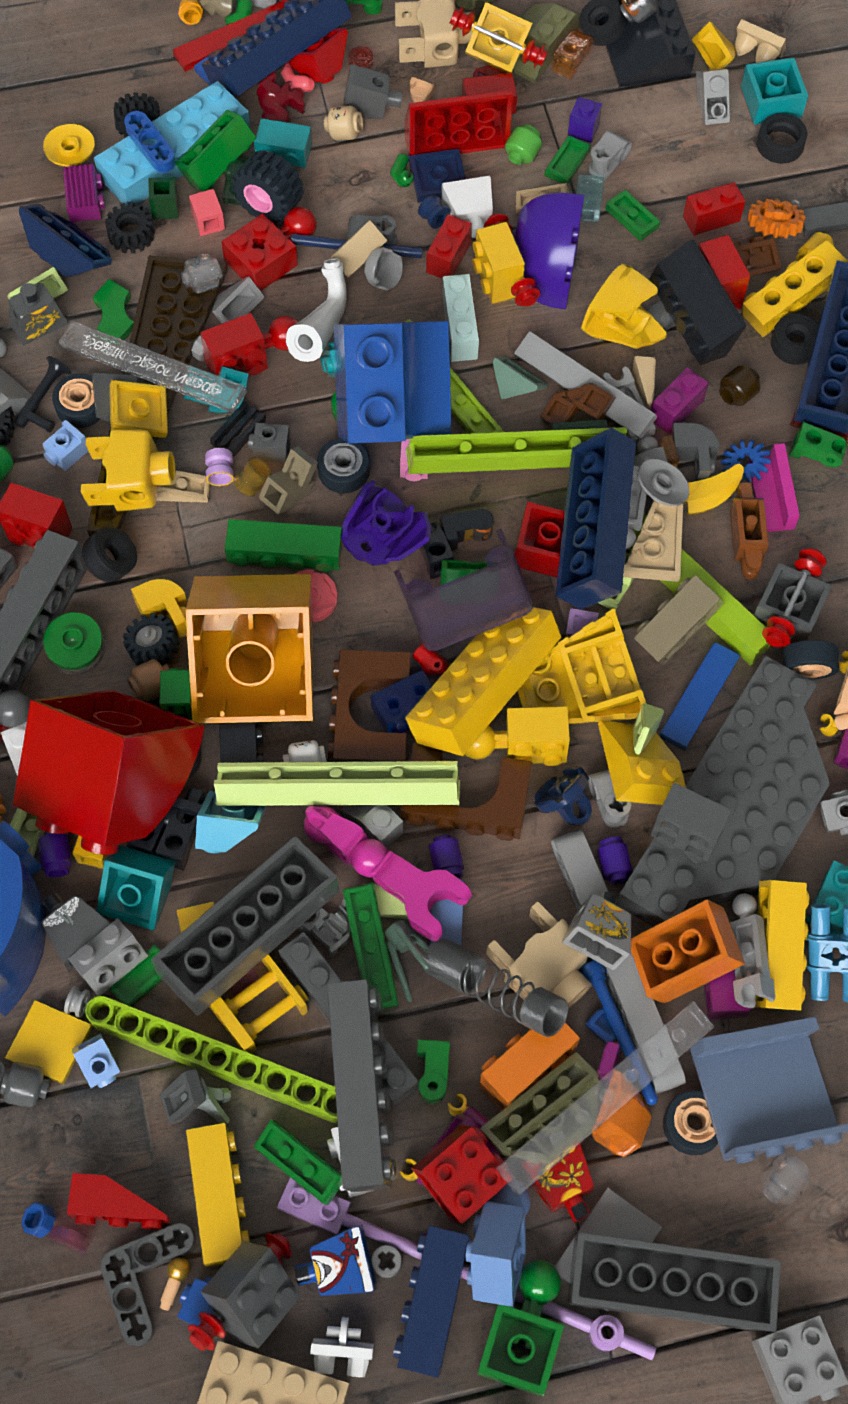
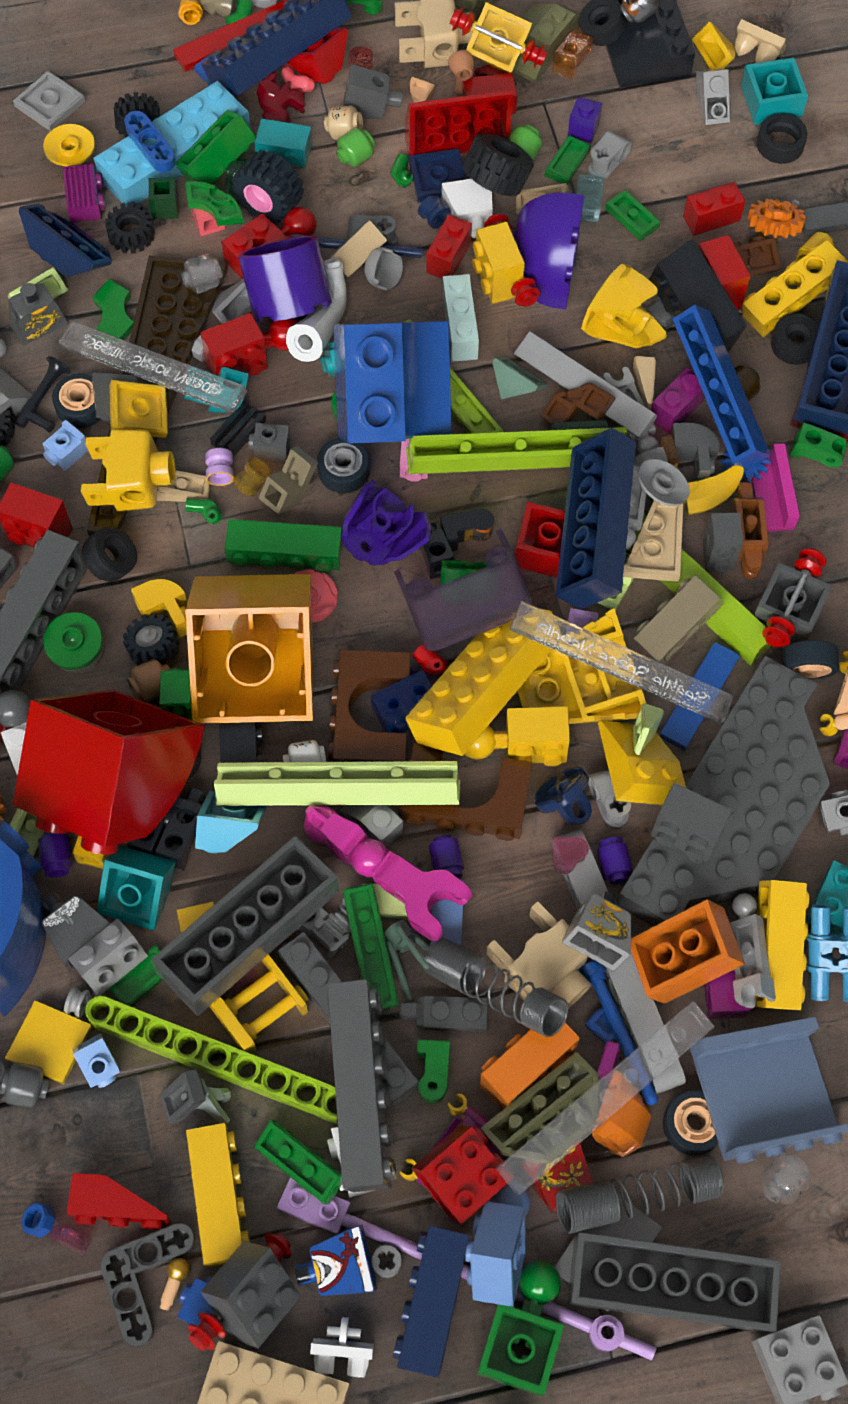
none -> light grey tile [13,71,86,131]
none -> green tile [185,181,244,226]
none -> green arm [186,498,223,525]
none -> dark purple brick [238,236,332,322]
none -> bright green head [336,128,375,167]
none -> dark grey hinge [400,996,488,1032]
none -> nougat bar [448,50,474,94]
none -> black tyre [462,133,534,196]
none -> clear tile [509,601,733,724]
none -> clear pink tile [552,837,589,874]
none -> dark grey piece [556,1155,724,1234]
none -> blue brick [673,305,771,468]
none -> dark grey brick [703,513,743,573]

